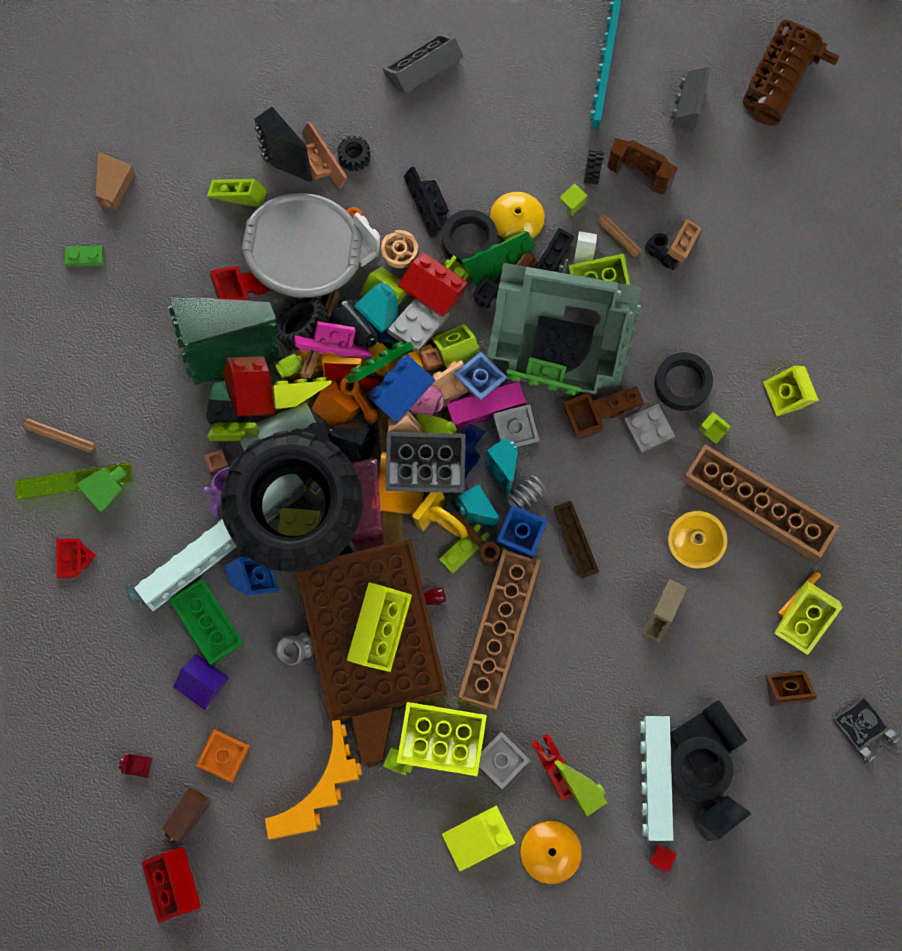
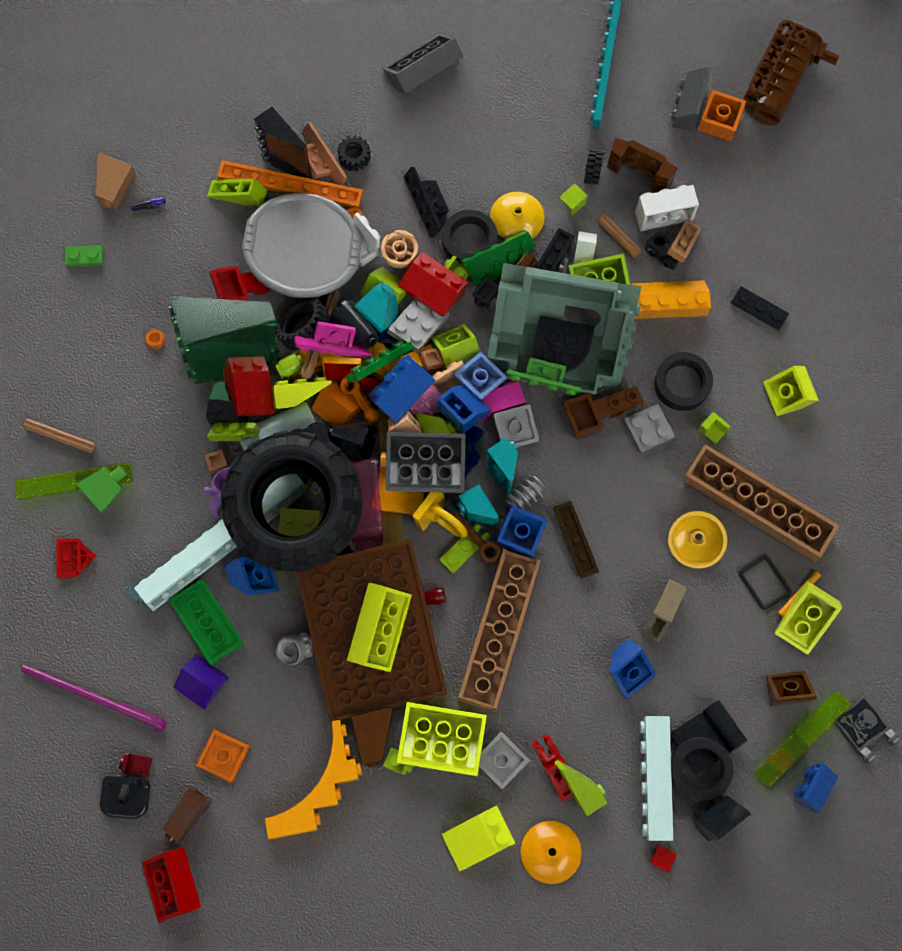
none -> magenta bar [21,665,166,732]
none -> black piece [100,775,150,819]
none -> black piece [130,197,166,211]
none -> orange tile [145,329,165,349]
none -> orange plate [217,160,363,209]
none -> blue slope [437,385,491,434]
none -> blue slope [610,638,657,699]
none -> light orange slope [631,280,711,319]
none -> white brick [635,185,699,232]
none -> orange brick [698,90,746,142]
none -> black plate [731,286,789,330]
none -> black piece [739,555,792,610]
none -> clear neon green tile [754,690,852,788]
none -> blue slope [793,763,838,813]

